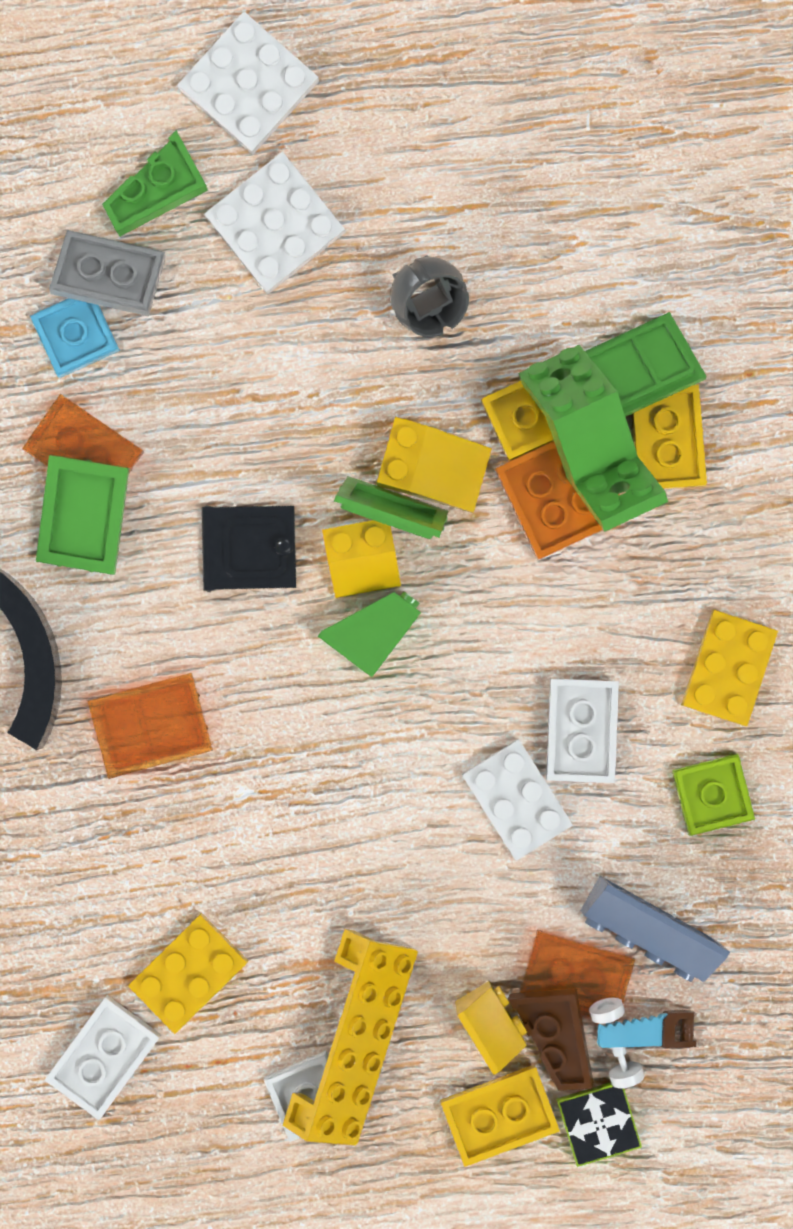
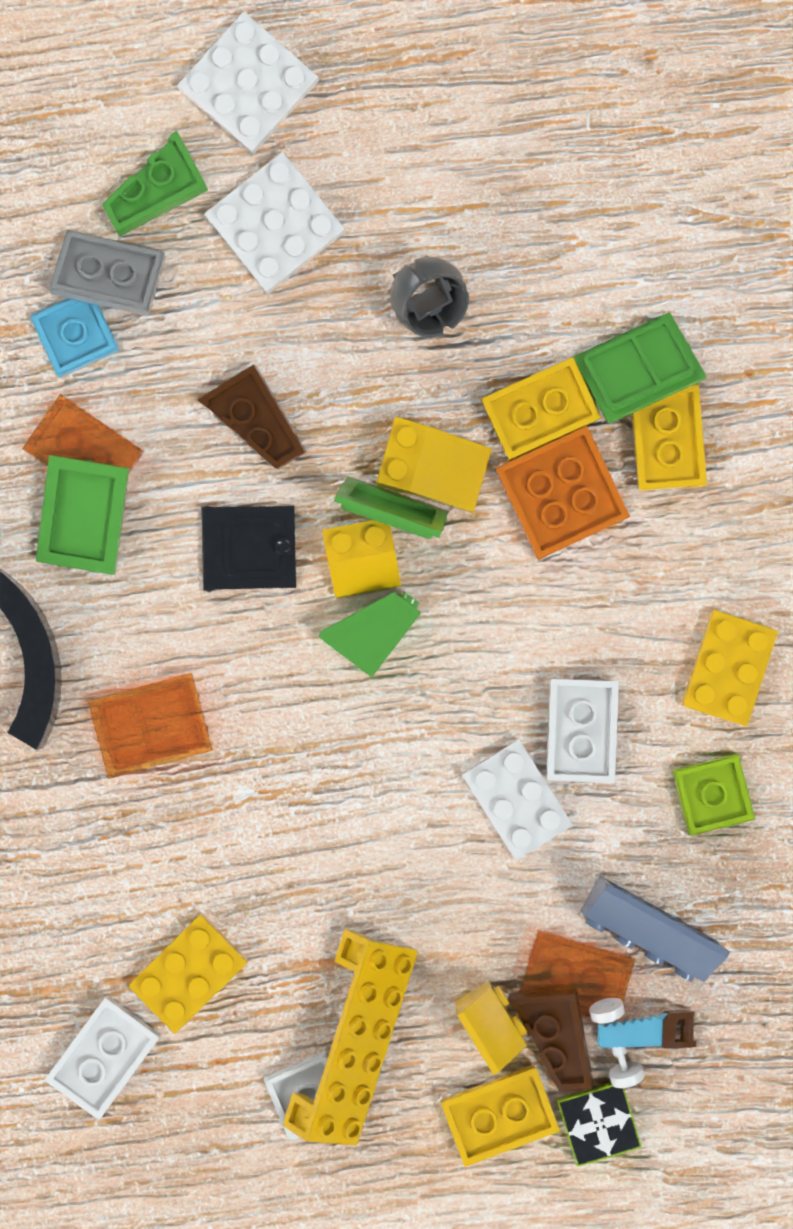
bright green bracket [518,345,668,532] -> none
none -> reddish brown wing [197,364,307,469]

